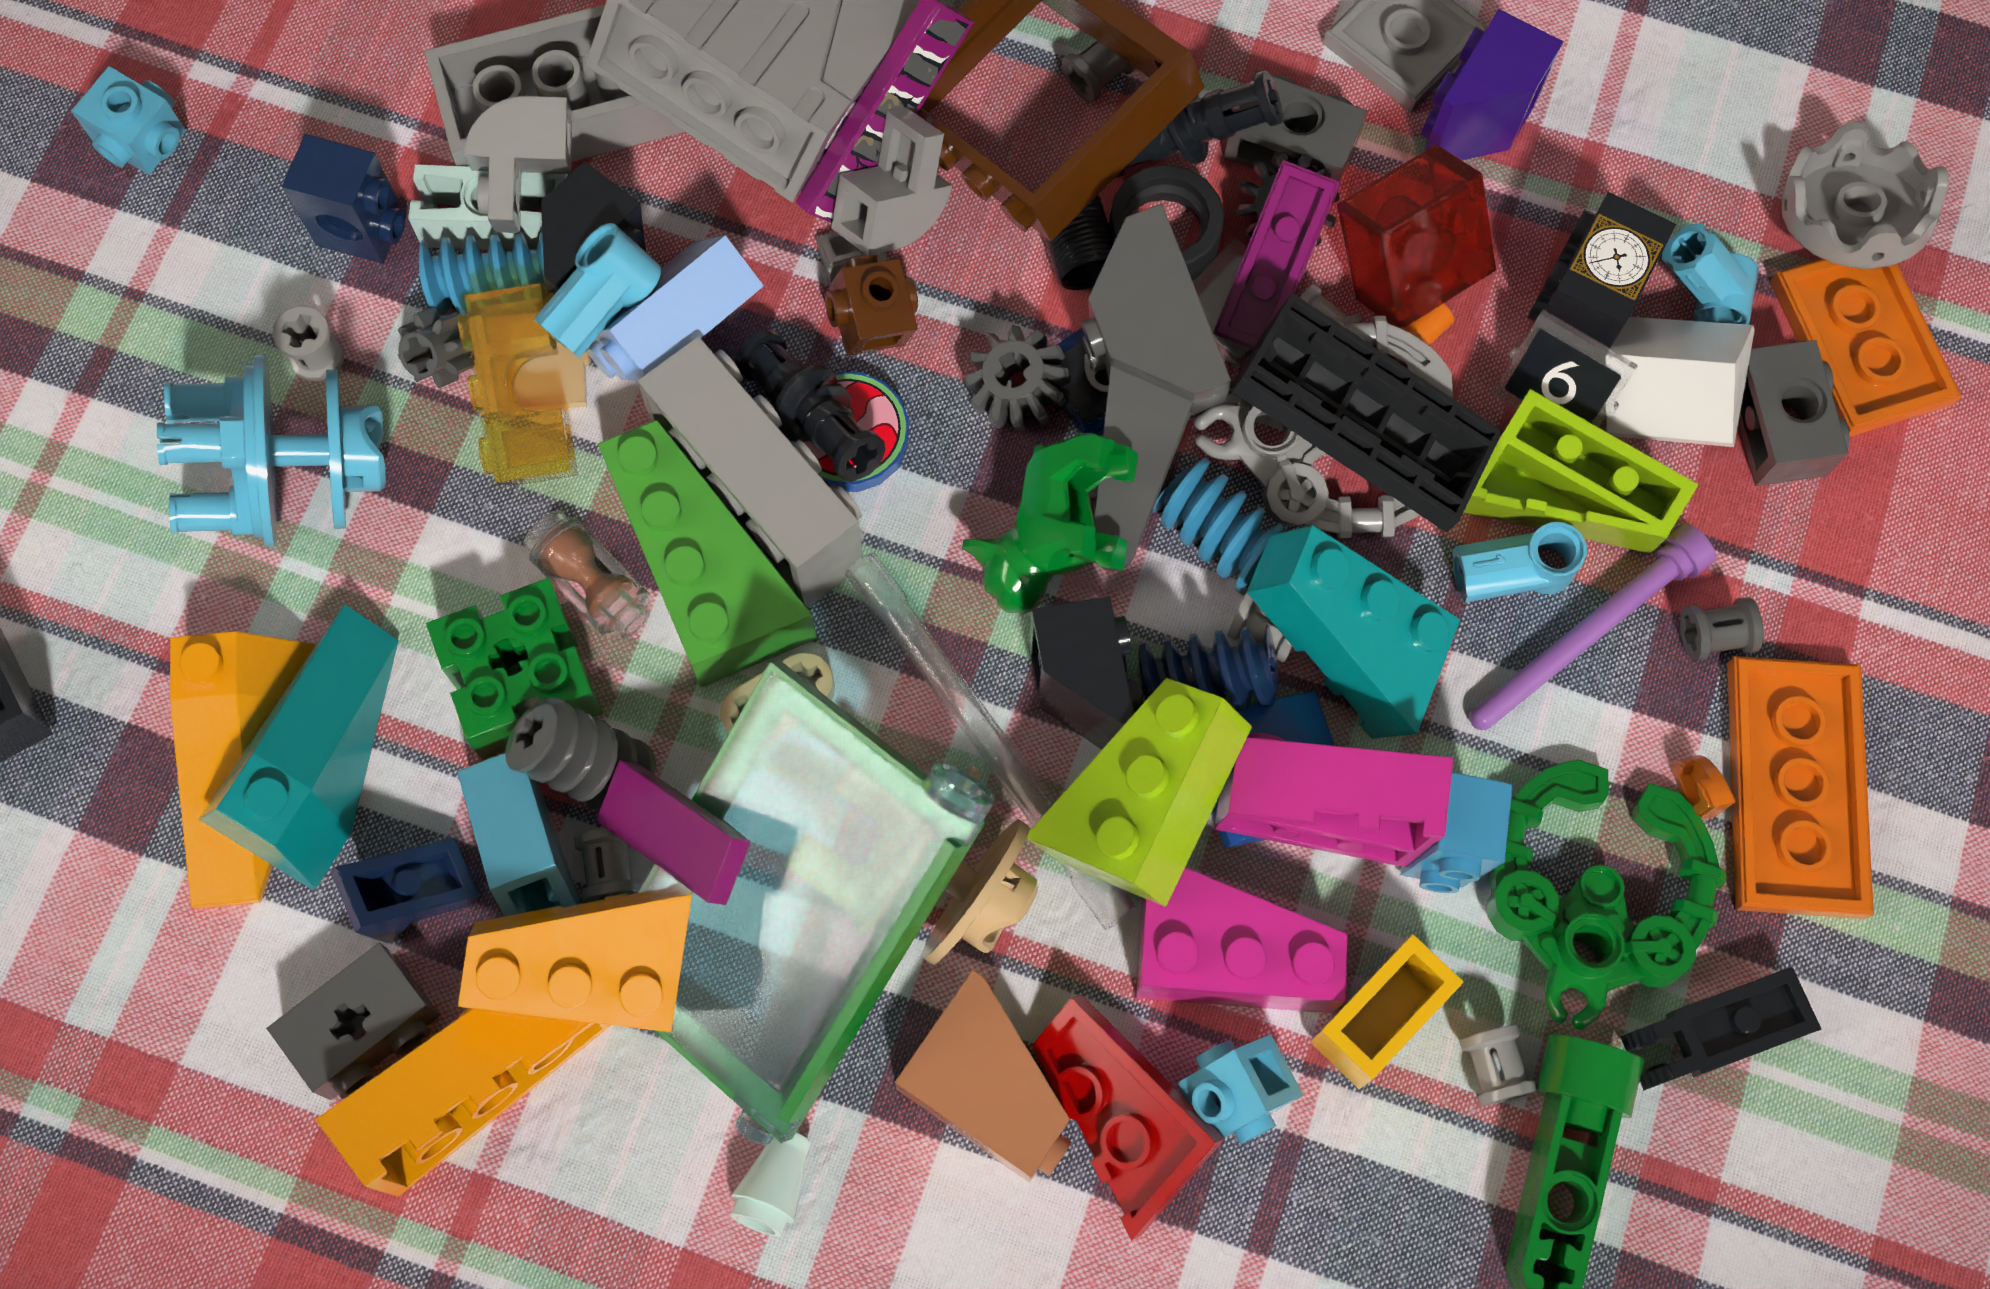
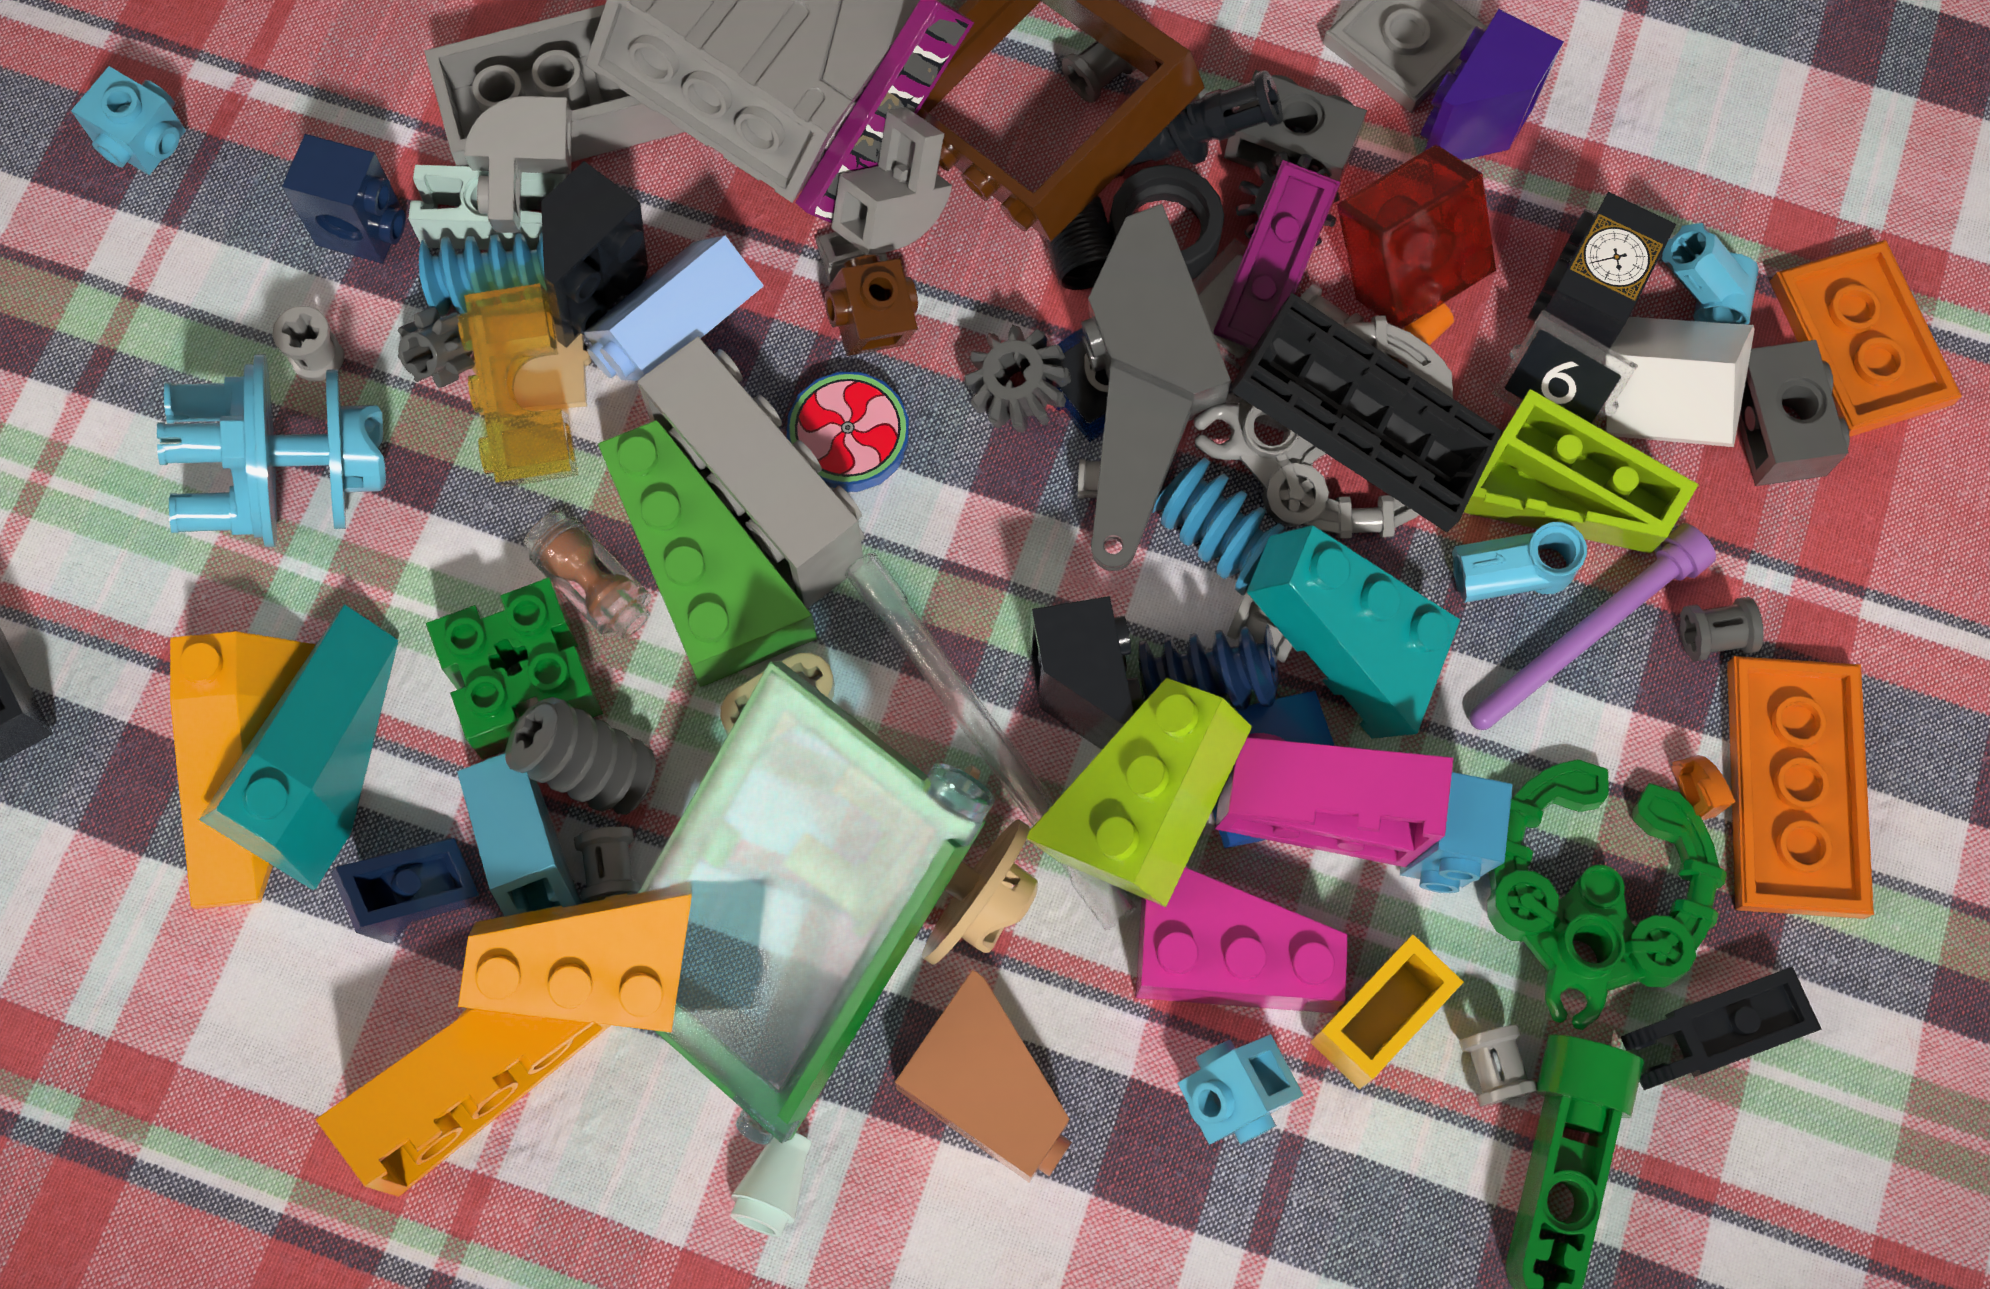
dark grey brick [266,942,441,1100] -> none
medium azure piece [534,223,661,358] -> none
magenta tile [596,760,751,905] -> none
black piece [735,329,886,482] -> none
green animal [962,433,1138,614] -> none
red wing [1031,995,1225,1241] -> none
light grey plate [1781,121,1949,269] -> none

